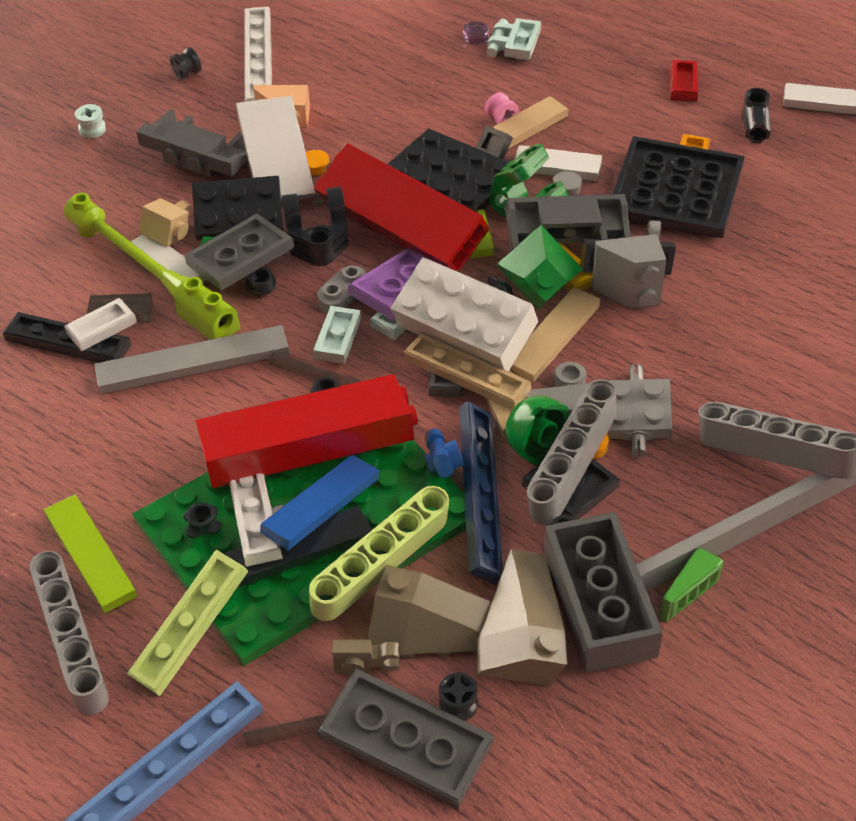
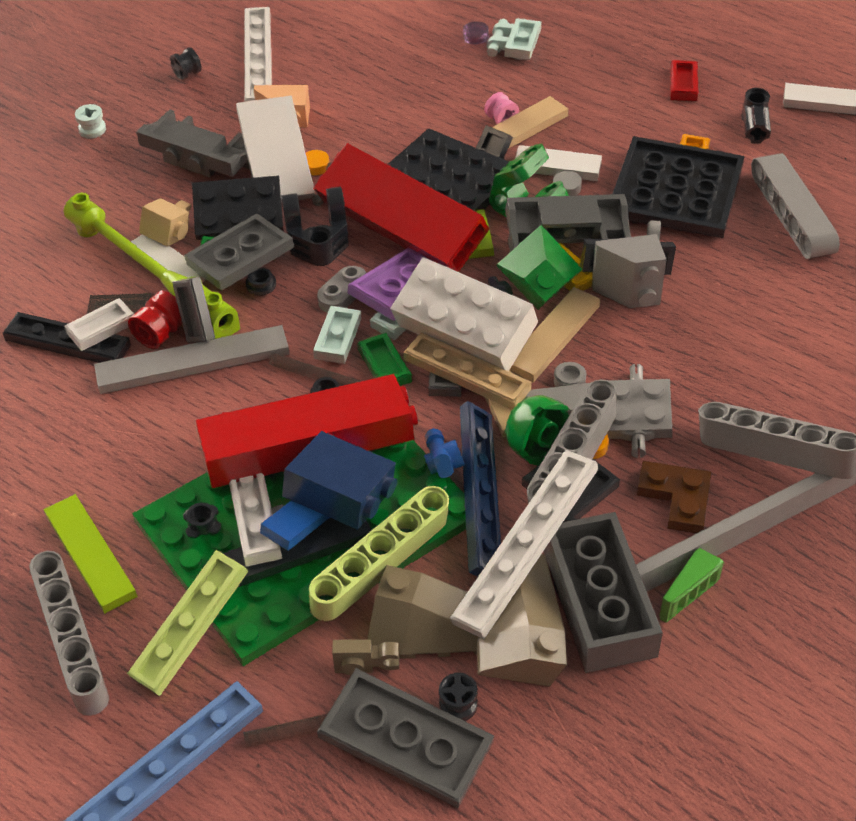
none -> red wheel [128,290,183,350]
none -> dark grey tile [172,277,215,343]
none -> dark blue brick [282,431,397,530]
none -> green tile [357,333,412,386]
none -> white tile [450,450,598,639]
none -> reddish brown plate [637,461,711,534]
none -> light grey beam [751,153,840,259]

